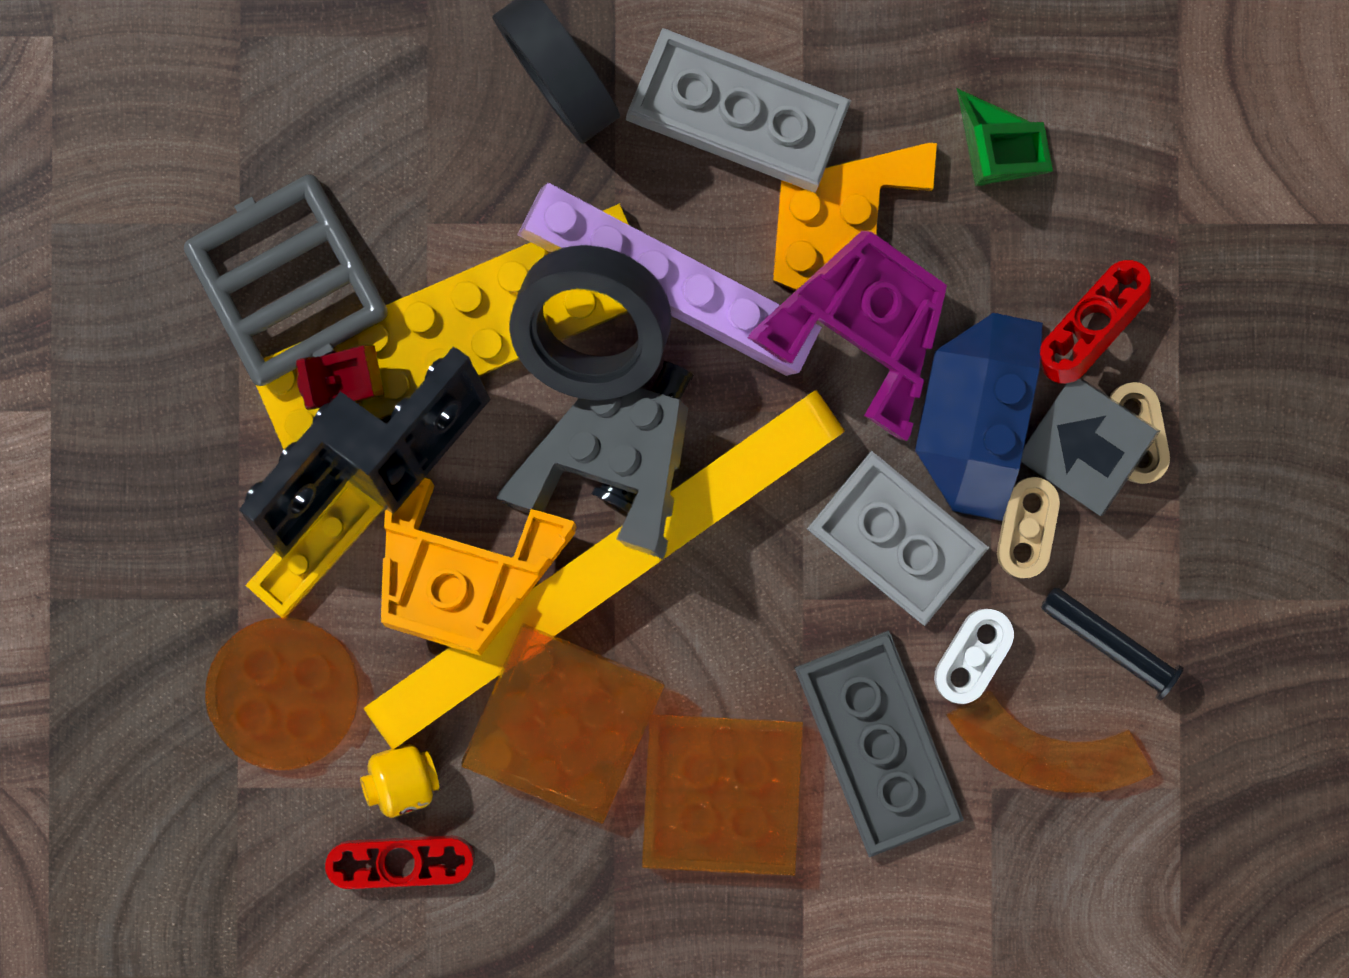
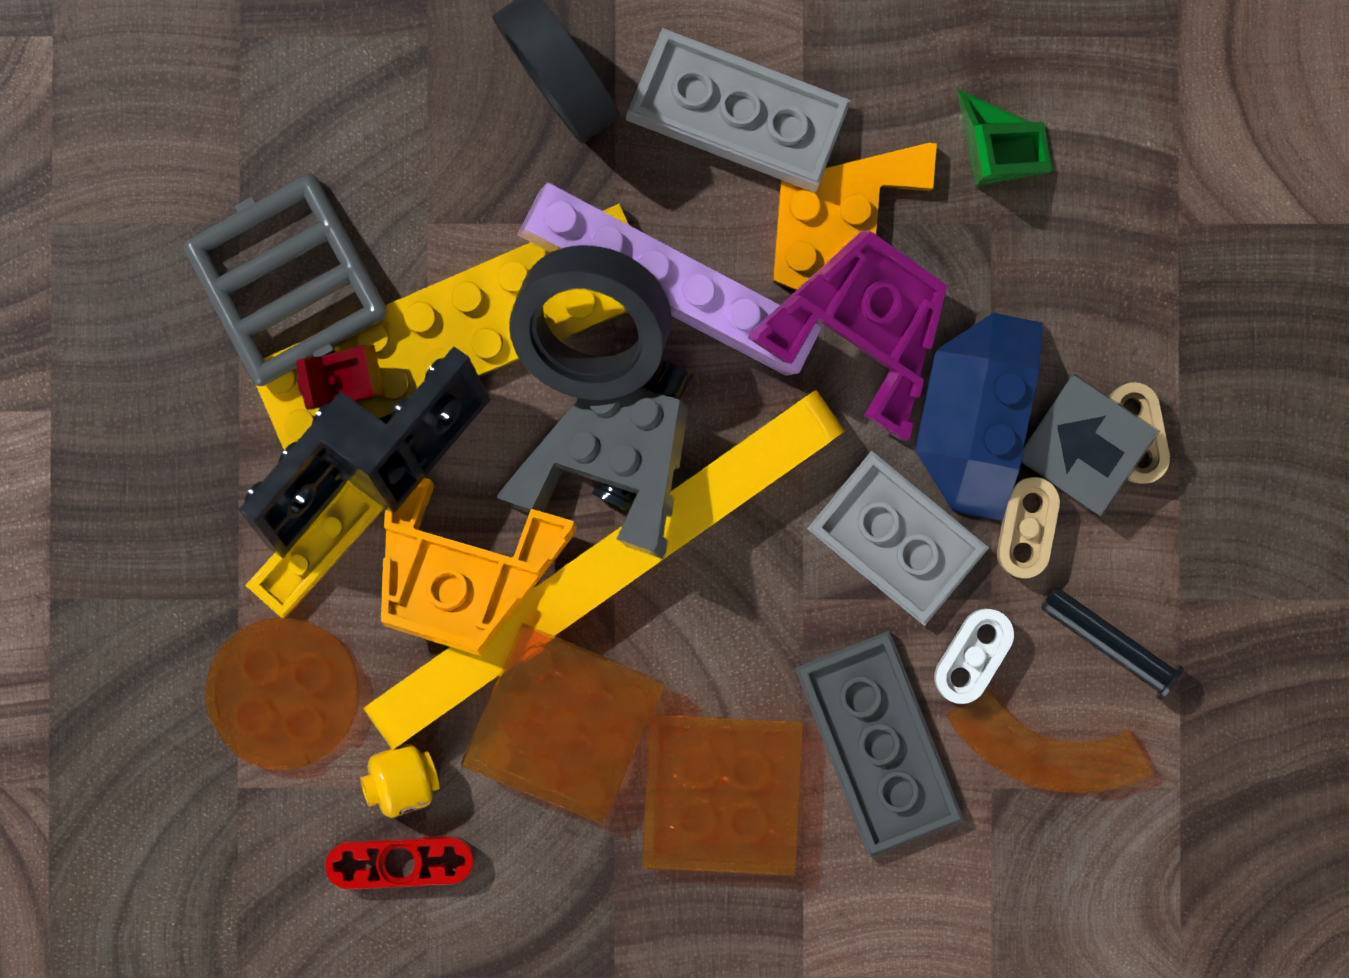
red beam [1040,260,1152,383] -> none

